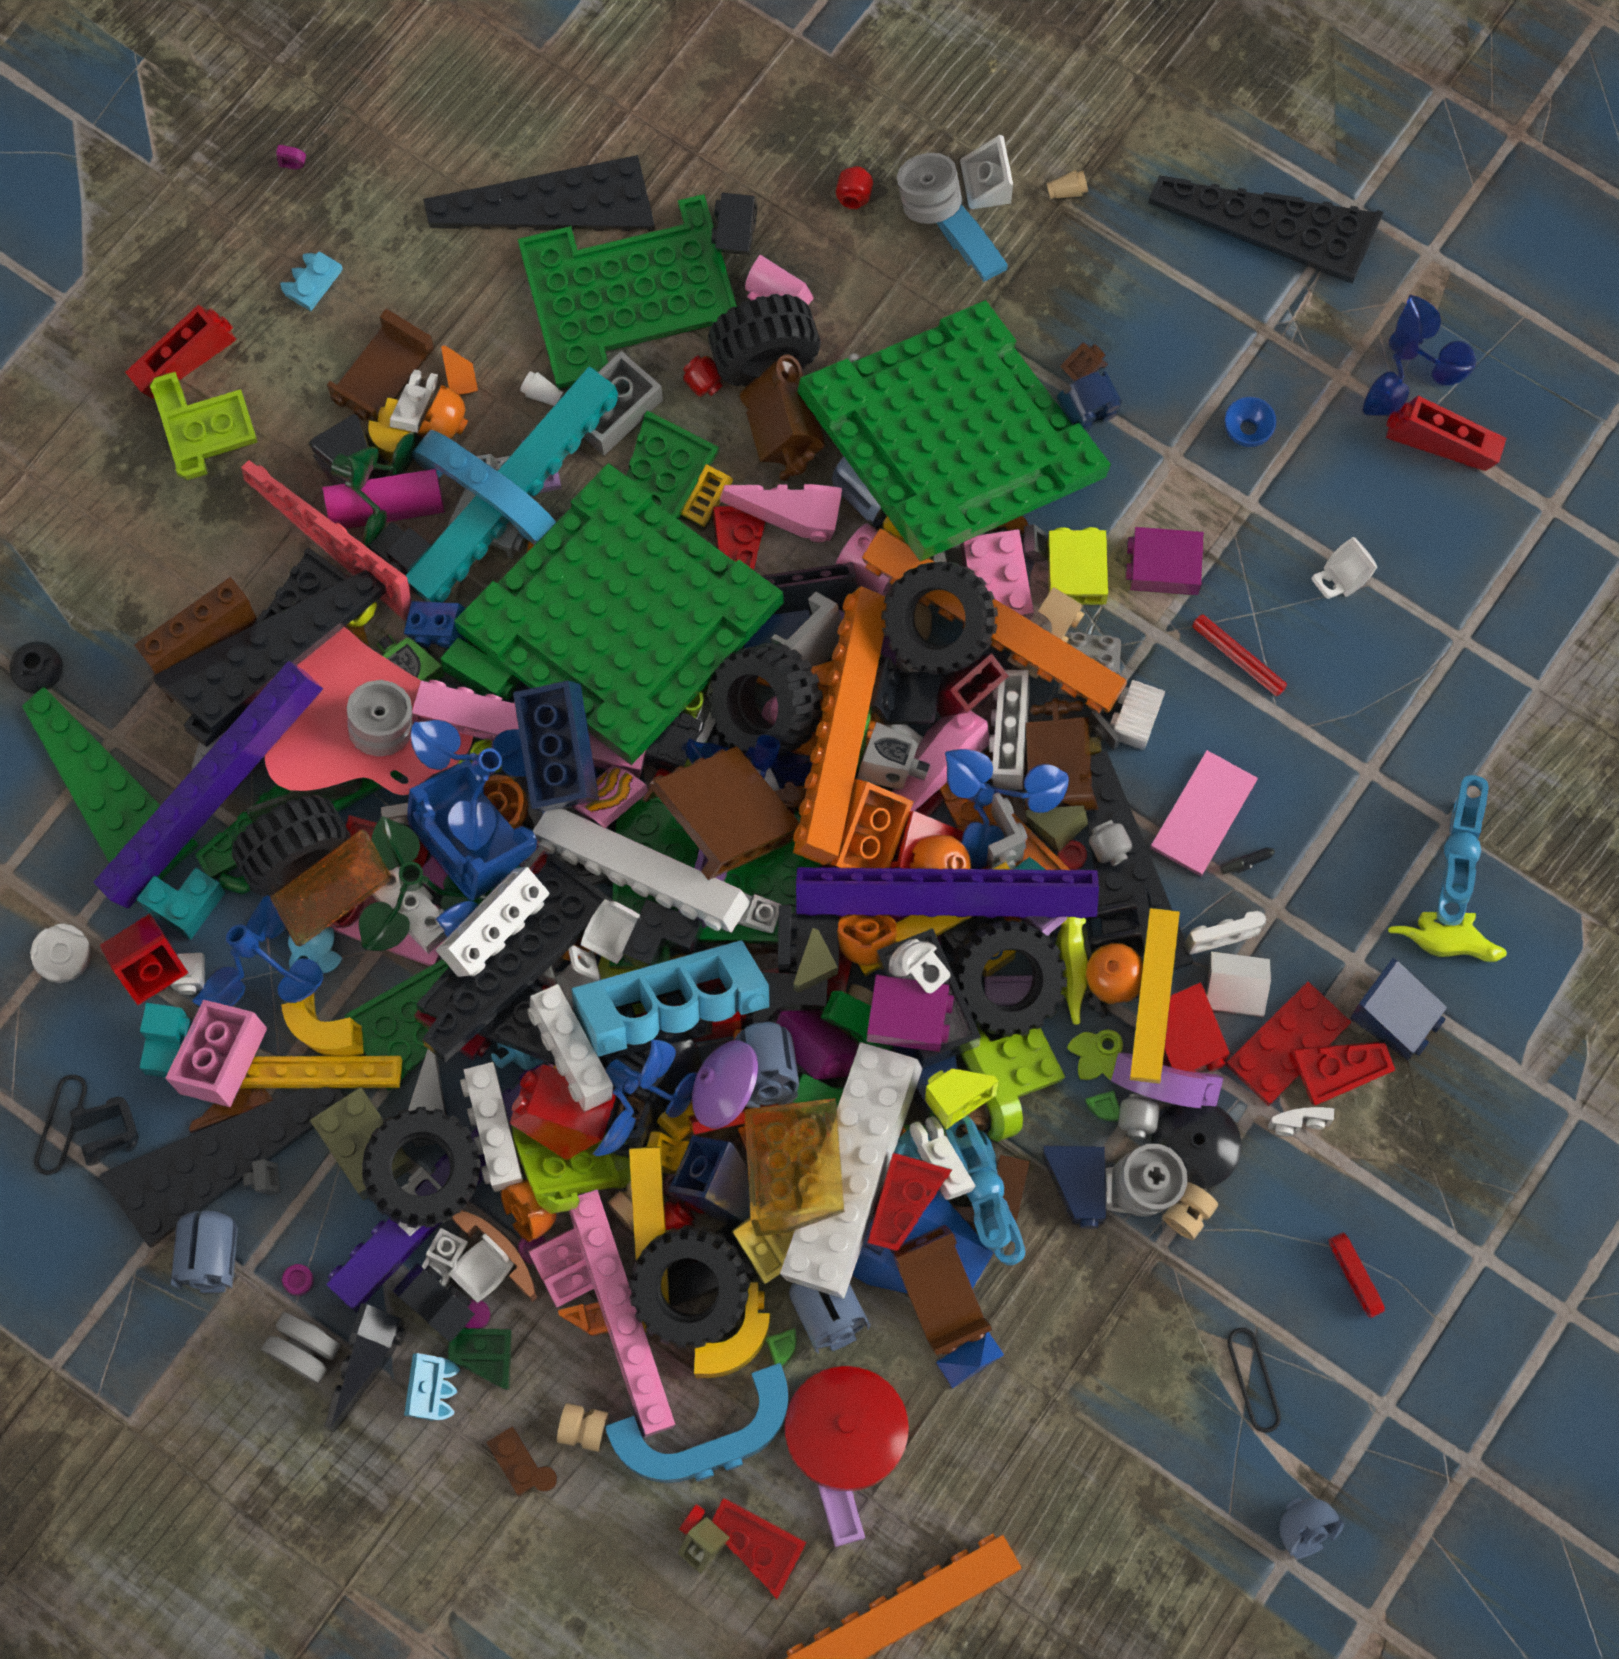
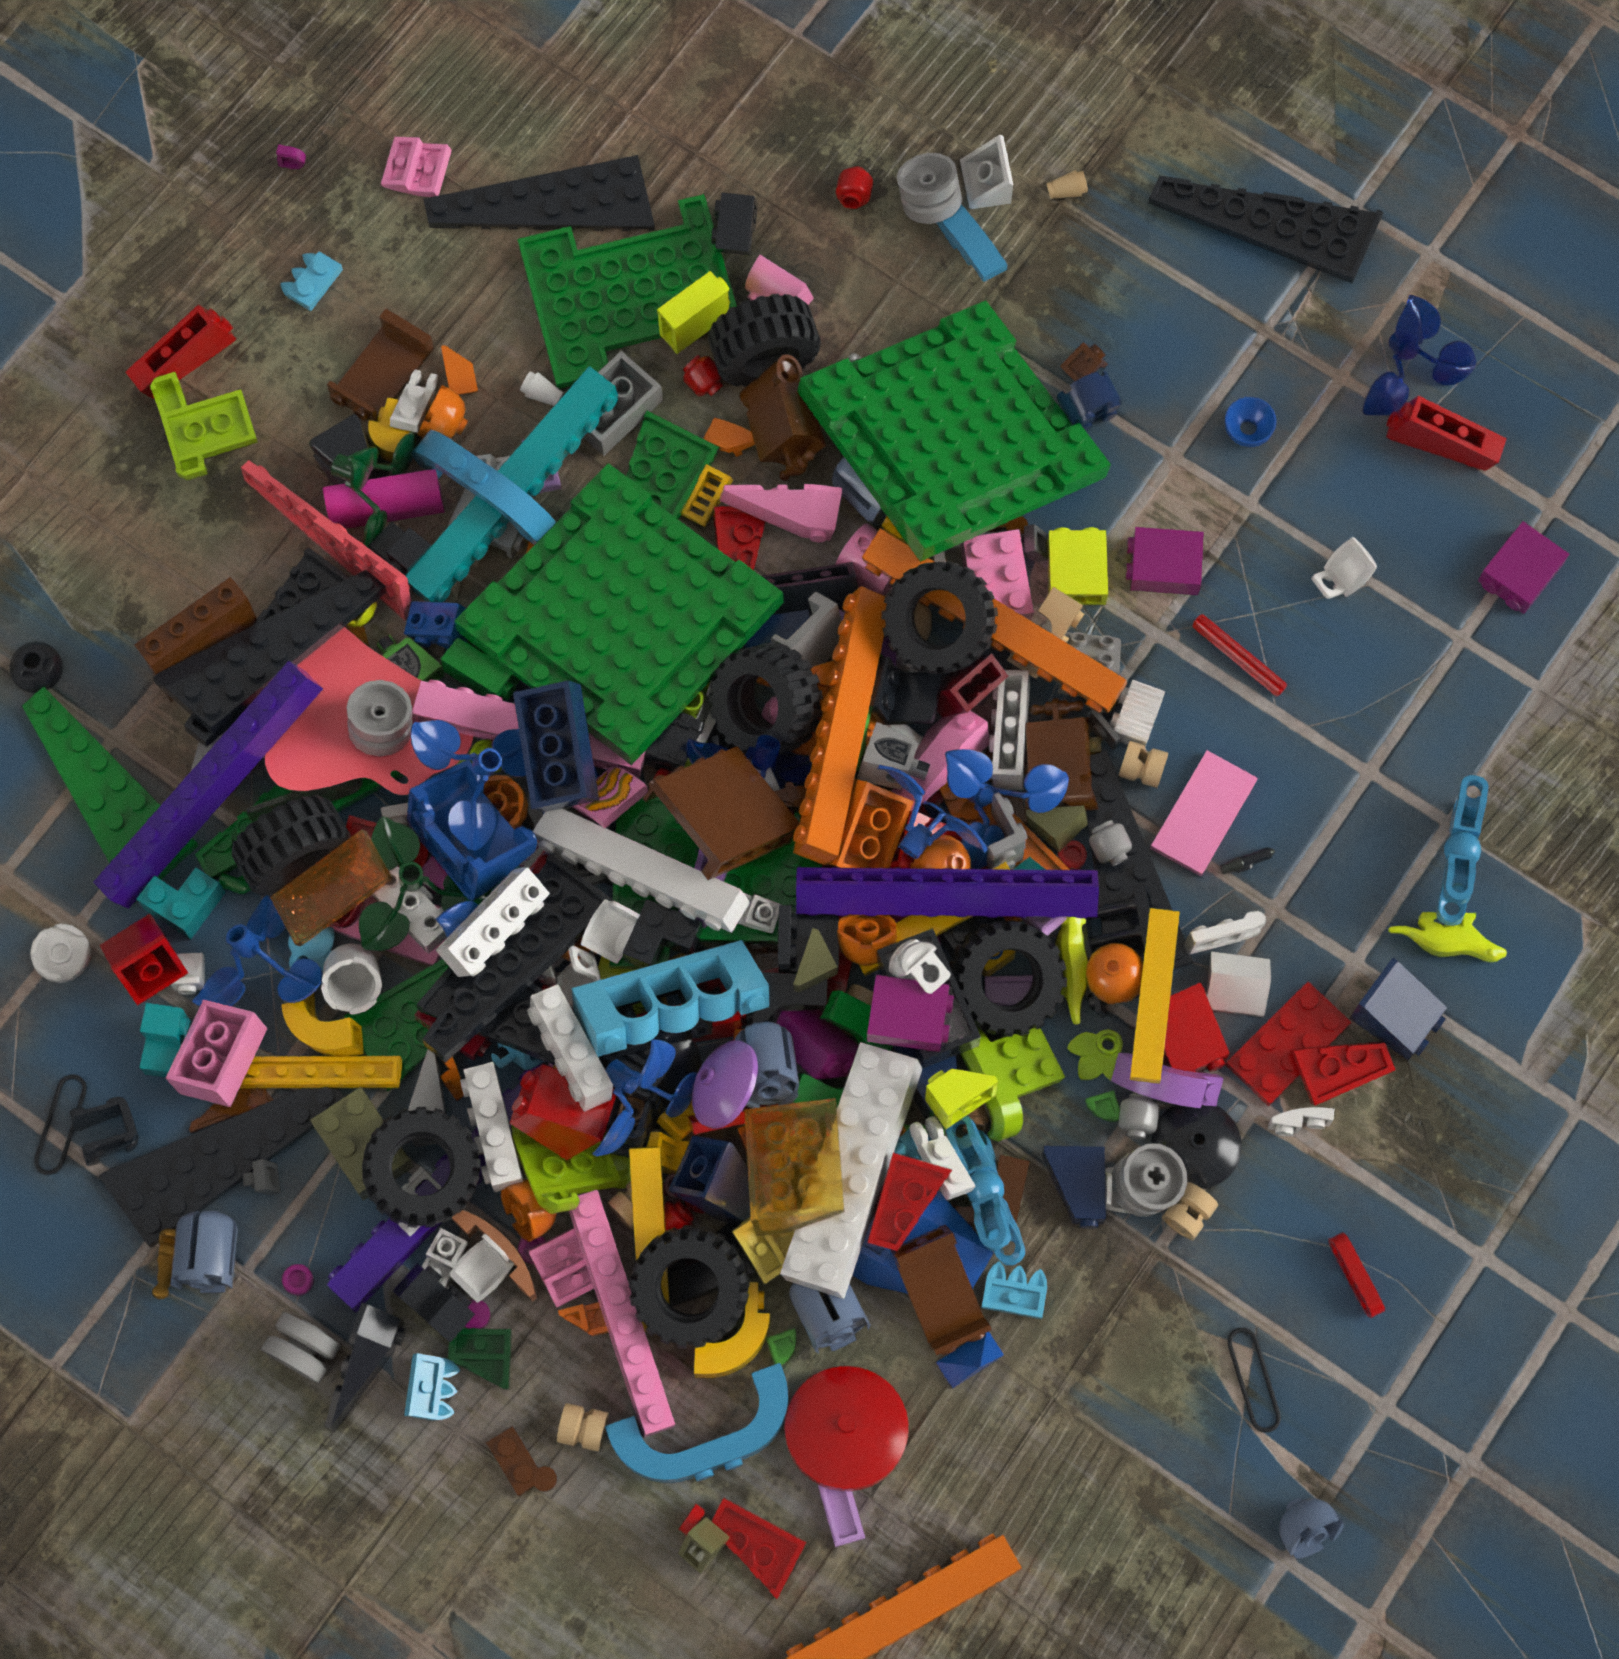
none -> pearl gold piece [152,1228,176,1299]
none -> white cylinder [321,943,382,1014]
none -> bright pink slope [381,137,452,197]
none -> orange slope [440,1056,464,1101]
none -> neon yellow brick [657,271,730,354]
none -> orange slope [703,417,755,457]
none -> blue plant [877,765,988,859]
none -> medium azure plate [981,1261,1047,1319]
none -> tan wheel [1119,741,1169,788]
none -> magenta brick [1478,521,1570,614]

